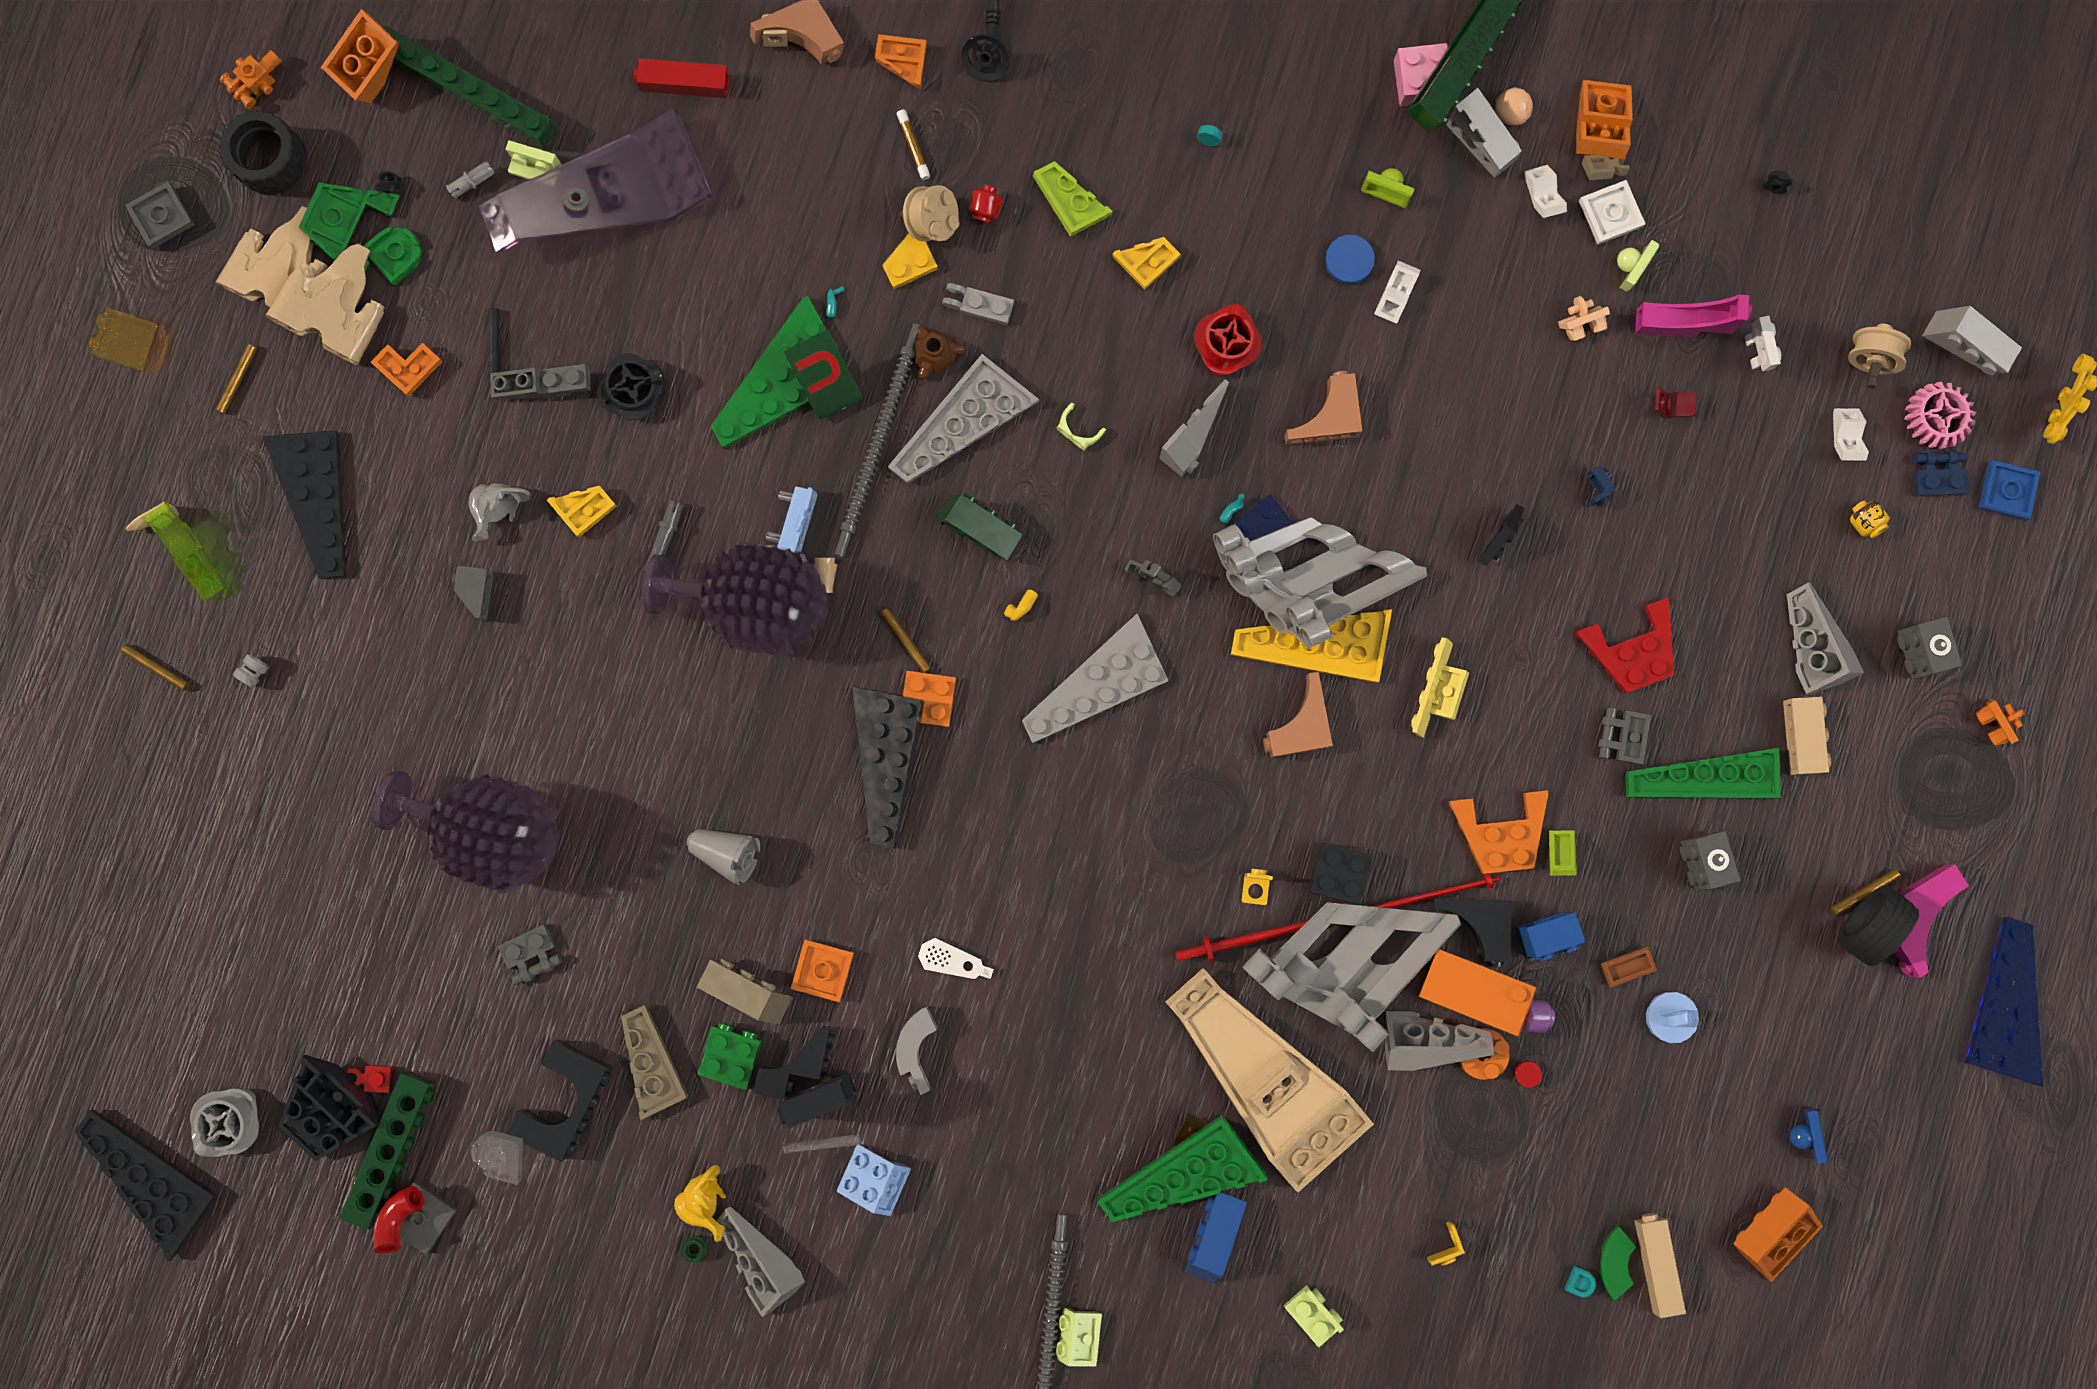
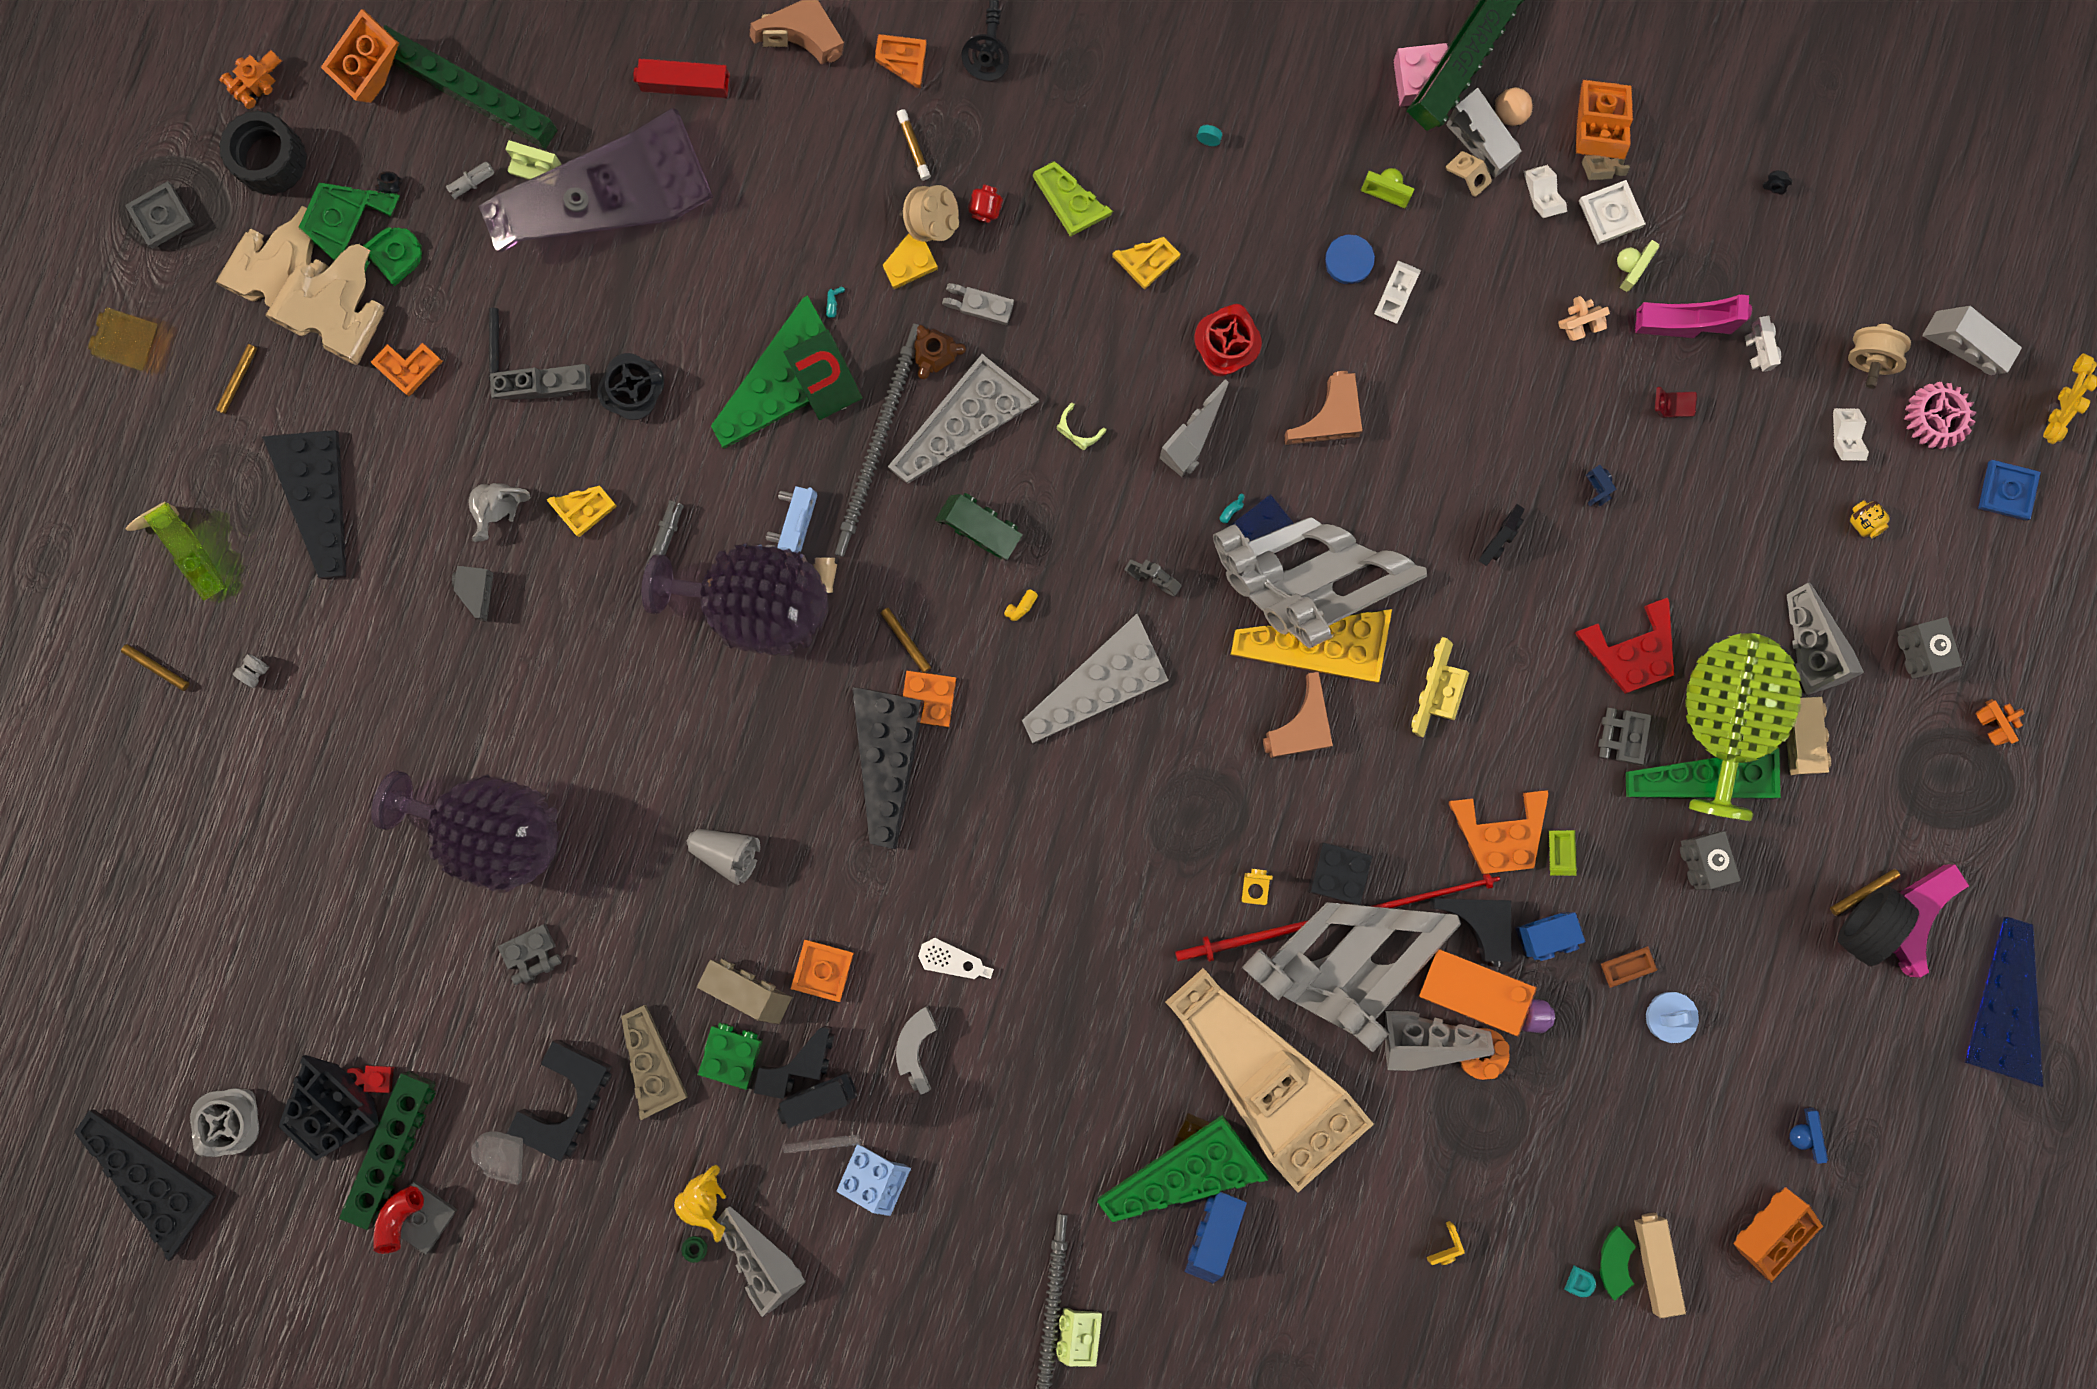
yellowish green bracket [1284,1285,1344,1347] -> none
red tile [1514,1061,1542,1087] -> none
dark blue plate [1913,450,1969,497] -> none
none -> tan bracket [1446,152,1492,197]
none -> lime plant [1685,633,1802,821]

